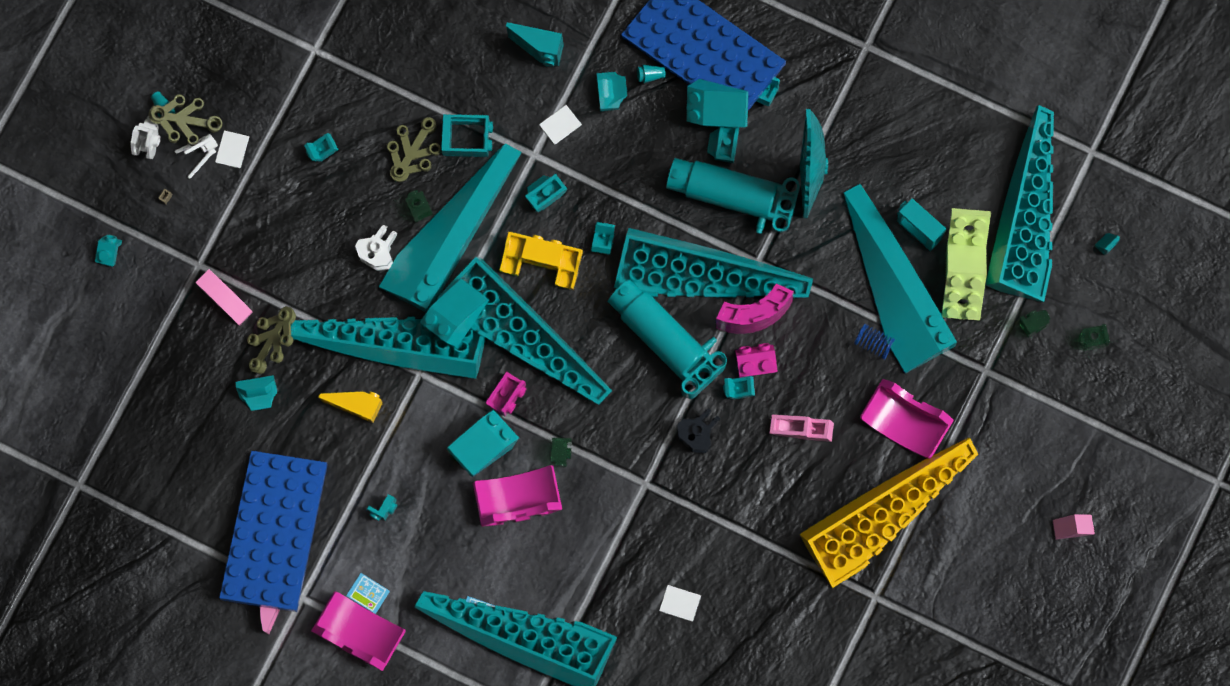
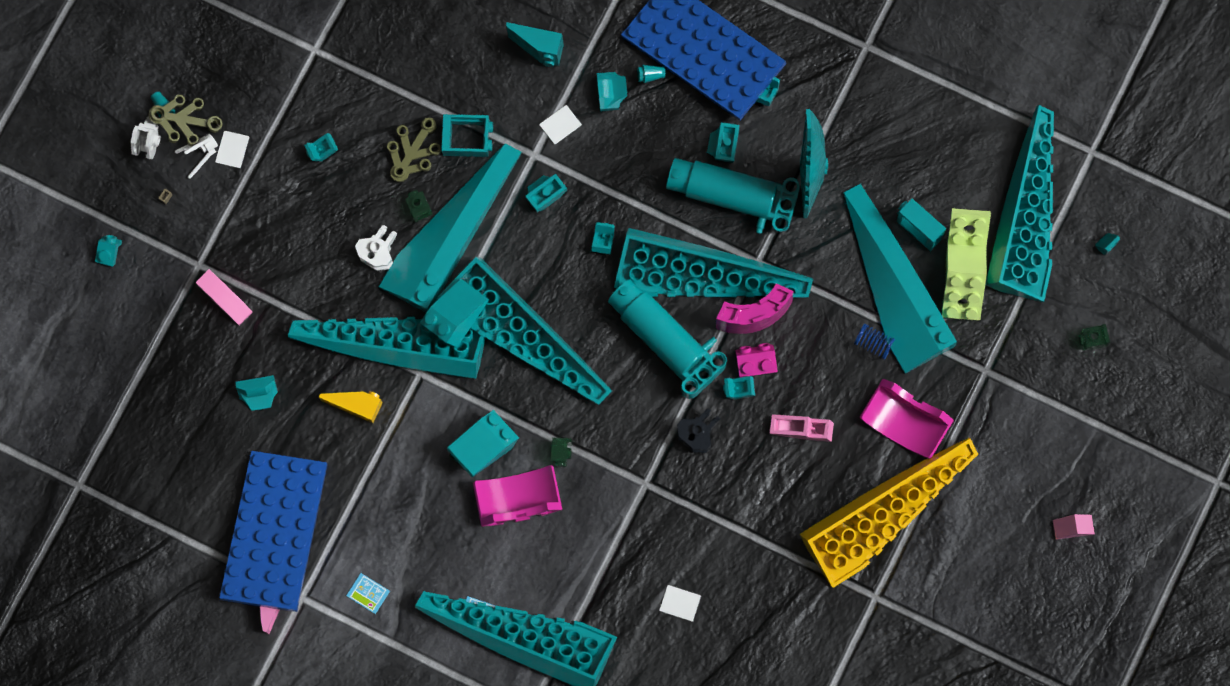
olive plant [247,306,296,374] -> none
dark pink panel [311,591,405,671] -> none
teal bracket [367,494,397,521] -> none
dark pink bracket [485,372,527,417] -> none
yellow bracket [500,232,583,290] -> none
teal slope [687,79,748,127] -> none
clear green brick [1018,310,1050,338] -> none

